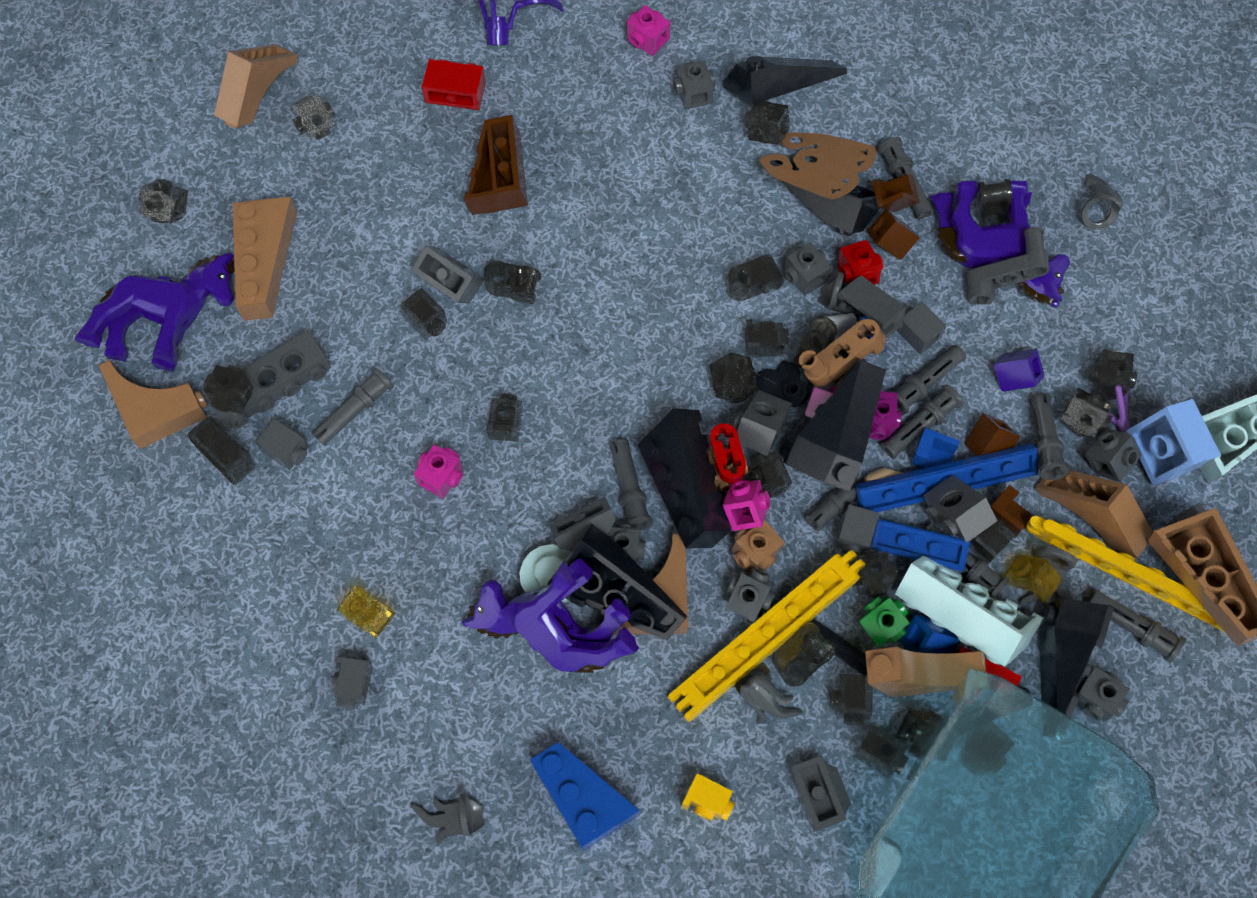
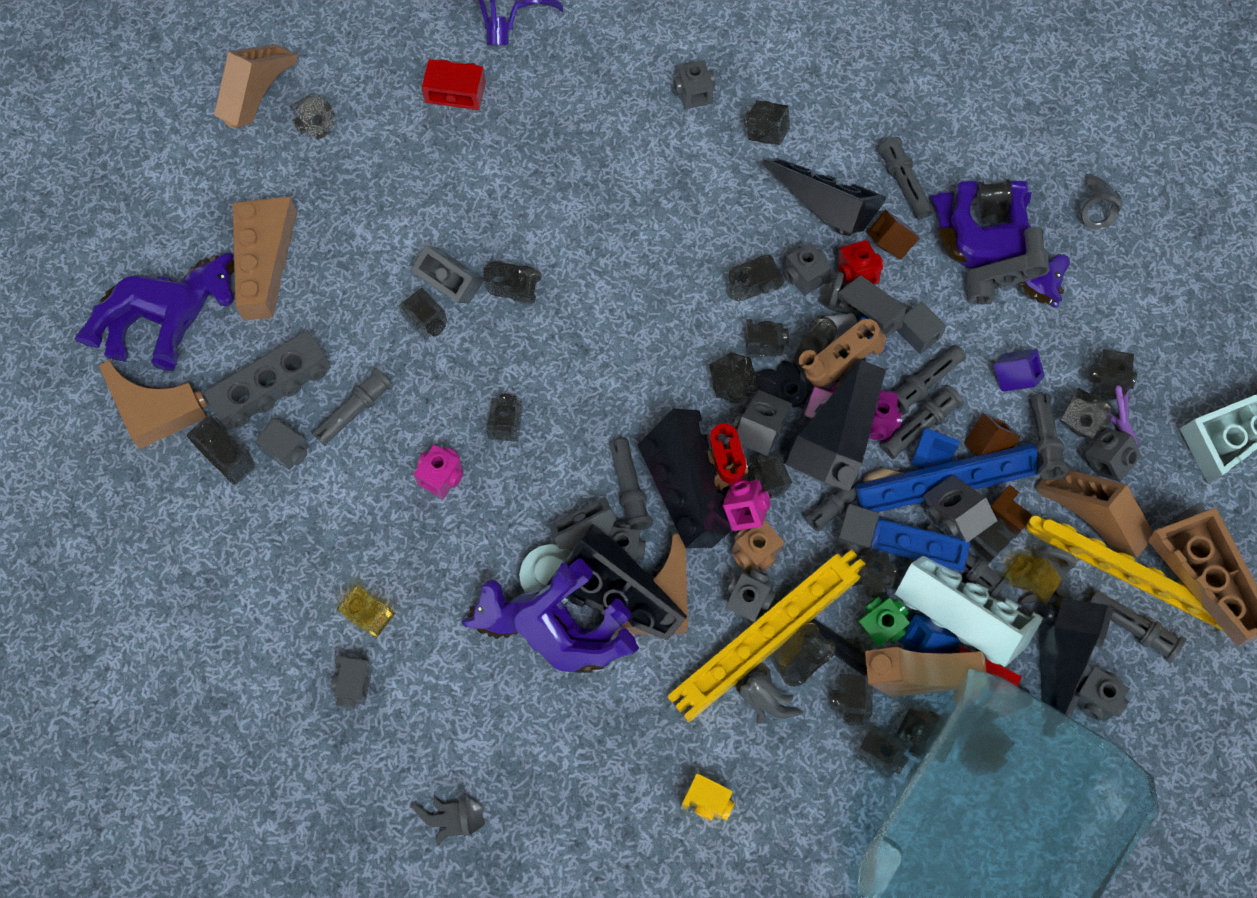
clear smoke brick [139,179,188,224] -> none
clear smoke brick [204,365,253,415] -> none
reddish brown wedge [464,115,528,215] -> none
blue wedge [530,742,640,851] -> none
dark pink brick [627,5,671,56] -> none
black wedge [724,56,847,105] -> none
medium nougat piece [760,132,876,199] -> none
dark grey slope [789,755,851,832] -> none
reddish brown panel [872,174,919,212] -> none
light blue brick [1126,399,1221,486] -> none

